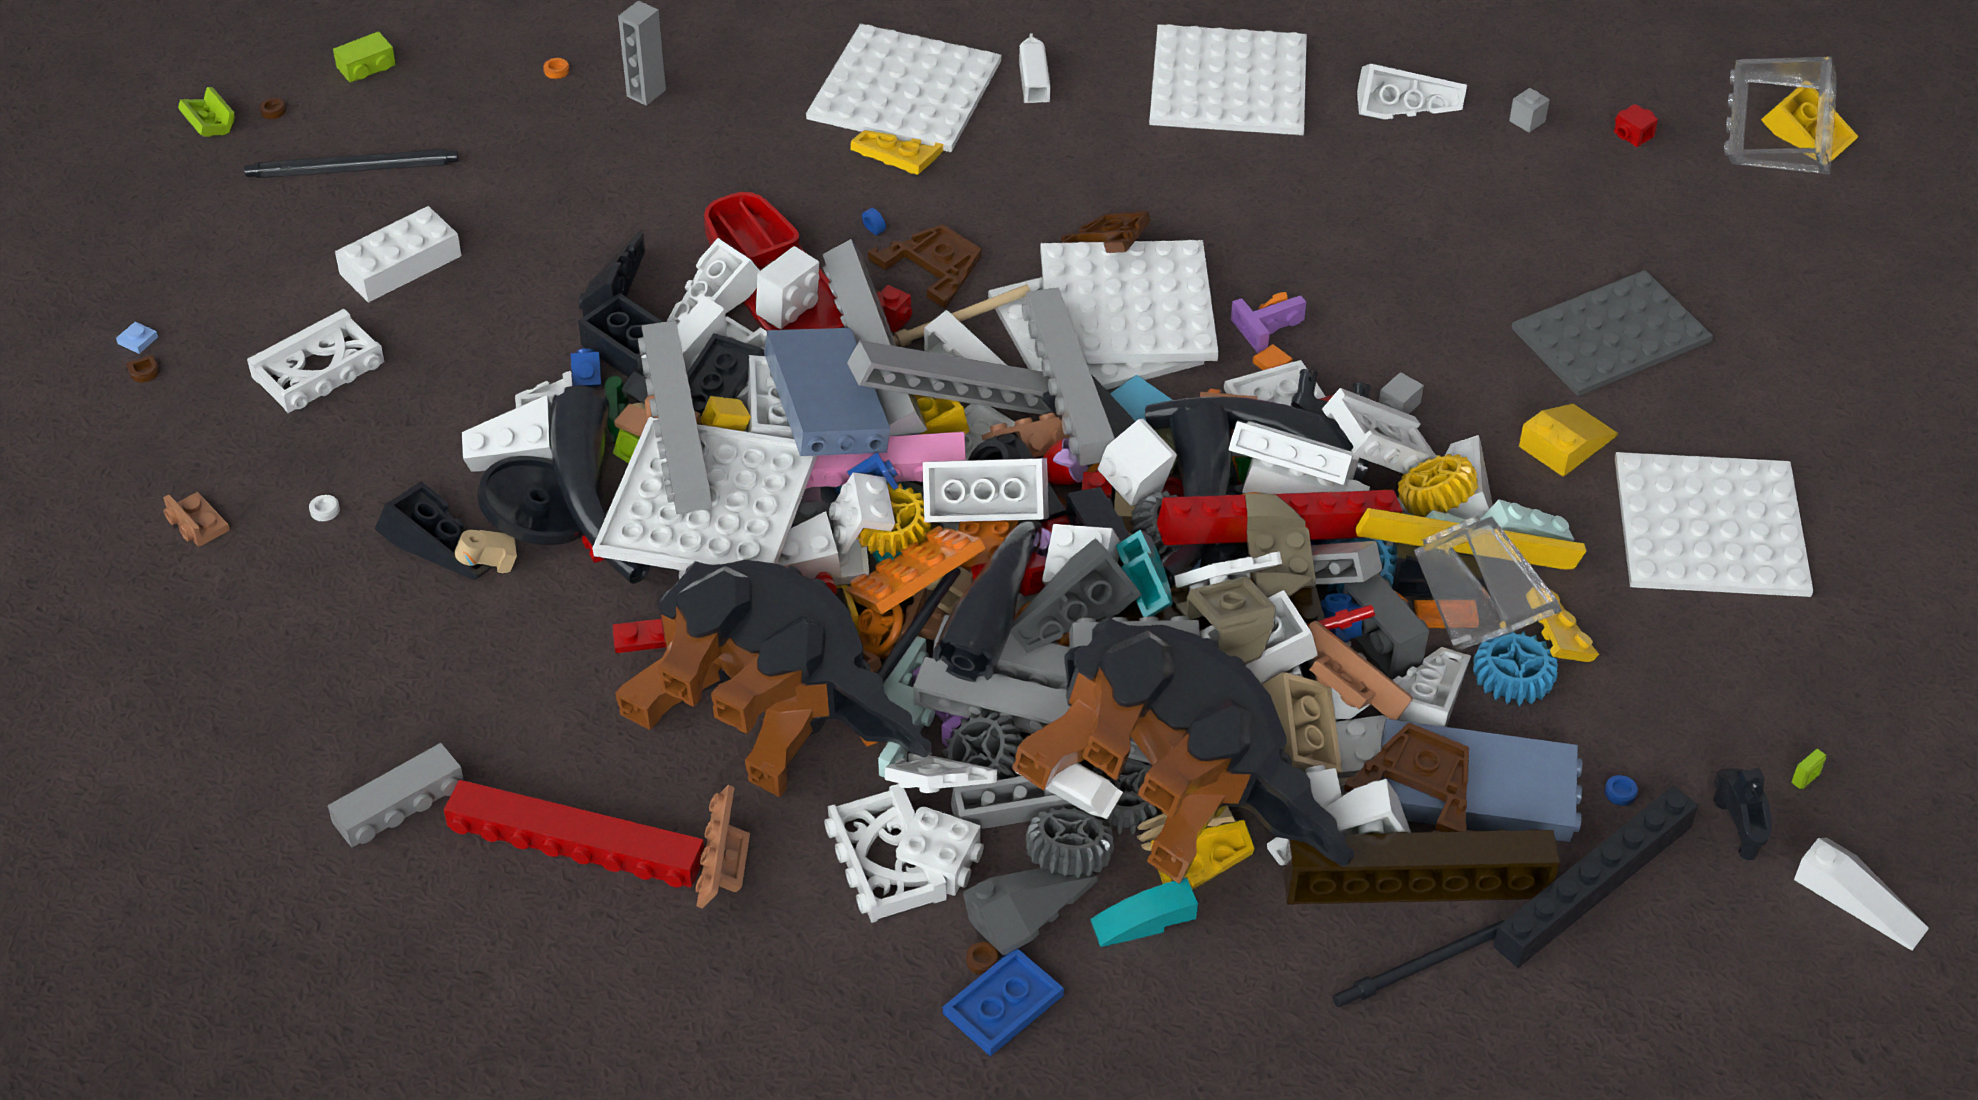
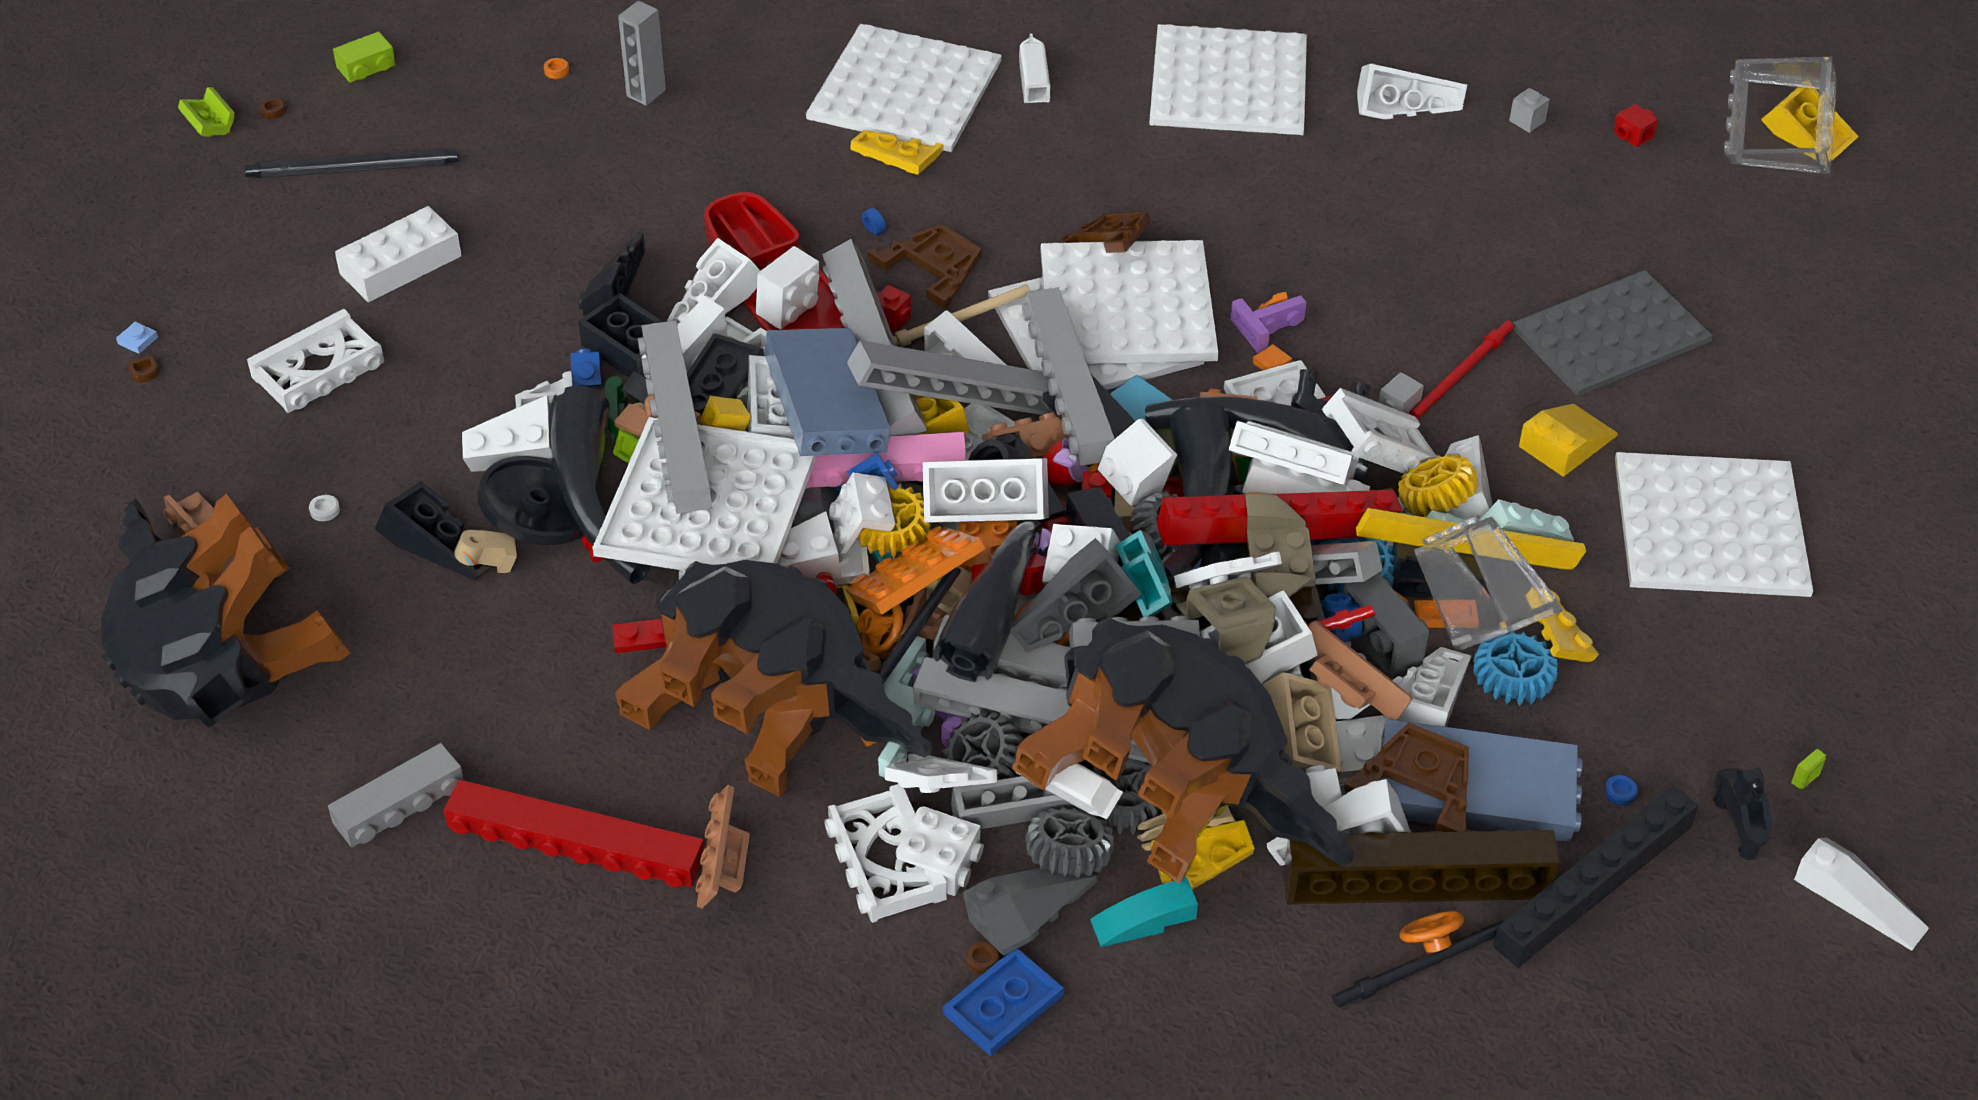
none -> black animal [101,494,351,728]
none -> orange piece [1399,911,1464,953]
none -> red bar [1409,320,1514,419]

